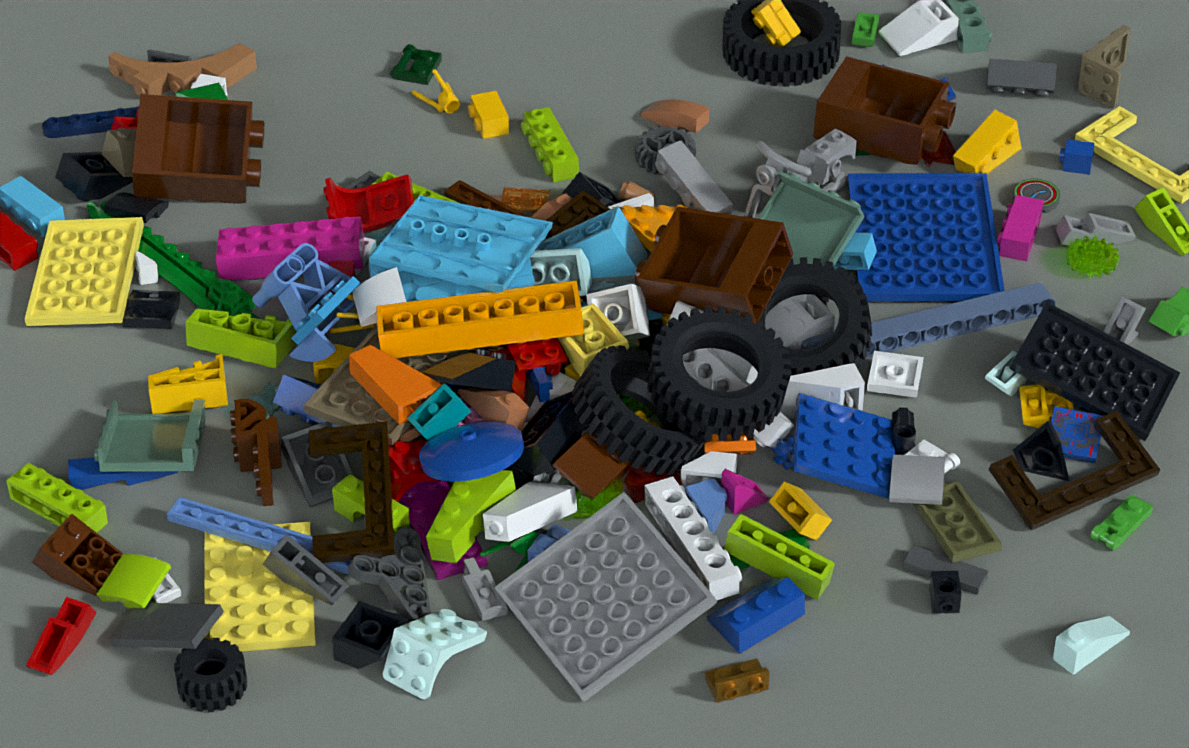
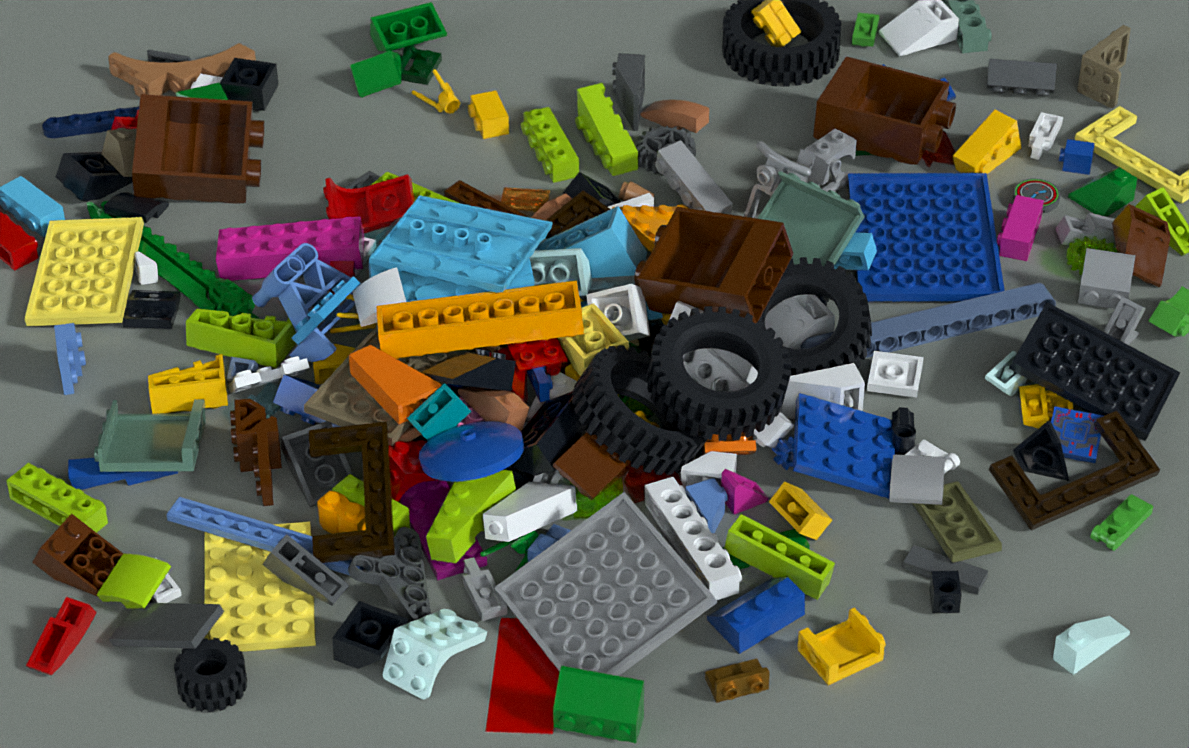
none -> medium blue plate [54,323,86,395]
none -> black brick [220,58,279,111]
none -> sand blue slope [226,357,259,382]
none -> white plate [228,356,309,394]
none -> light orange brick [317,491,366,534]
none -> green slope [350,51,401,98]
none -> green slope [370,2,447,52]
none -> red sticker [486,618,559,734]
none -> green slope [553,666,644,743]
none -> lime wedge [575,83,638,176]
none -> dark grey slope [612,53,645,131]
none -> yellow panel [798,607,886,685]
none -> white hinge [1028,112,1063,160]
none -> green slope [1068,167,1137,217]
none -> light grey slope [1078,248,1135,309]
none -> reddish brown slope [1112,204,1171,287]

